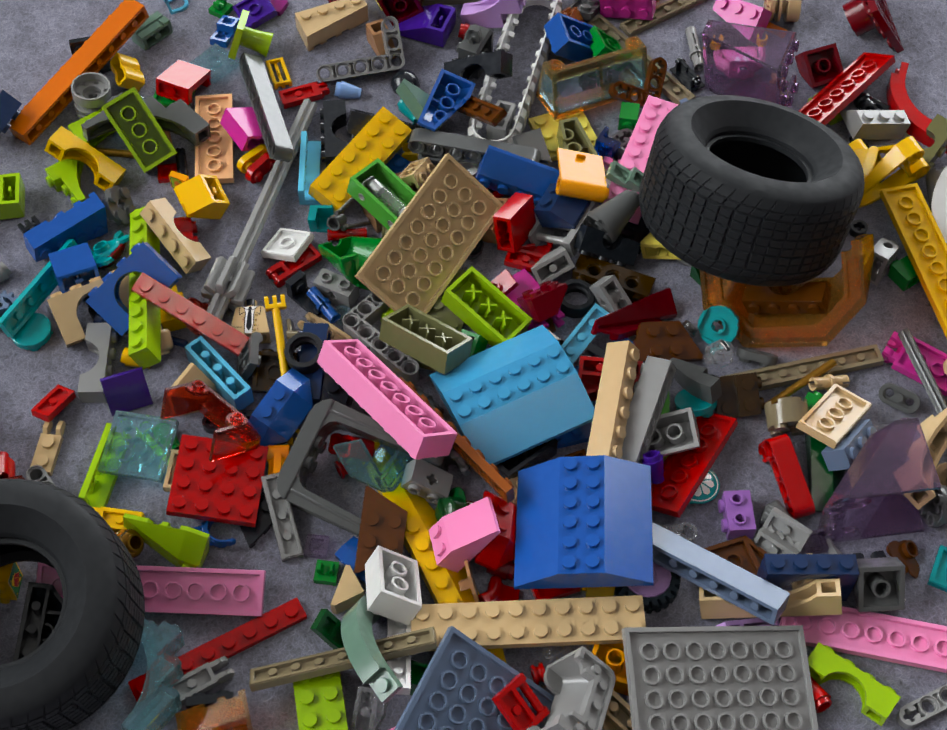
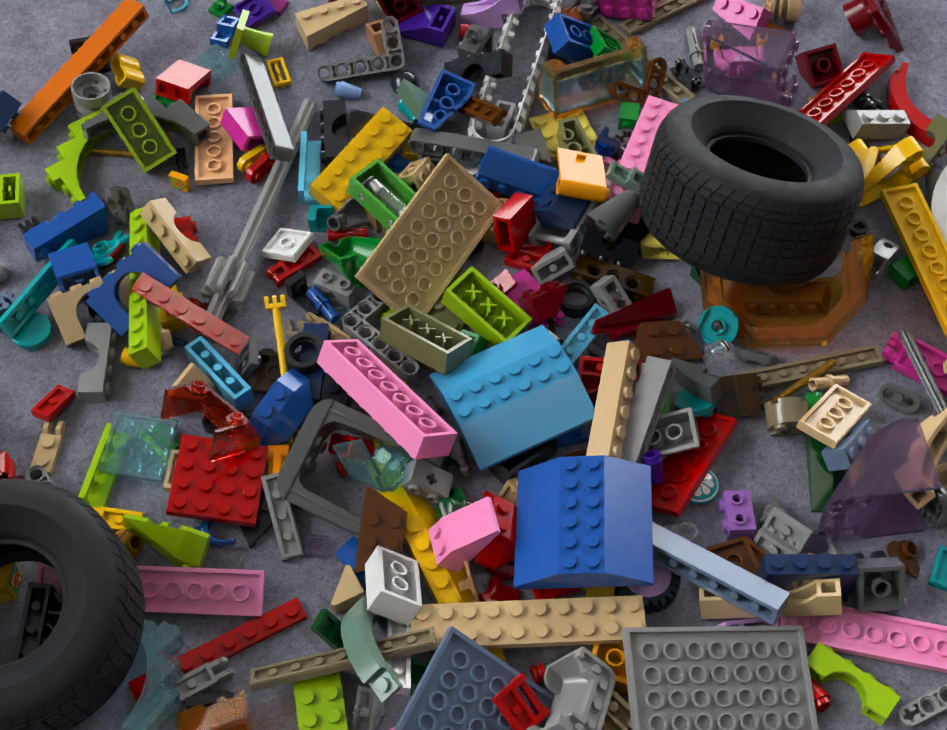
yellow arch [44,126,126,191] -> none
dark purple slope [100,367,153,416] -> none
sand green brick [131,11,173,51] -> none
red tile [157,163,177,183] -> none
yellow slope [174,174,230,219] -> none
tan torso [231,299,271,344] -> none
red hinge [278,81,330,109] -> none
green tile [313,560,340,586] -> none
dark orange plate [400,377,515,503] -> none
red beam [758,434,815,519] -> none

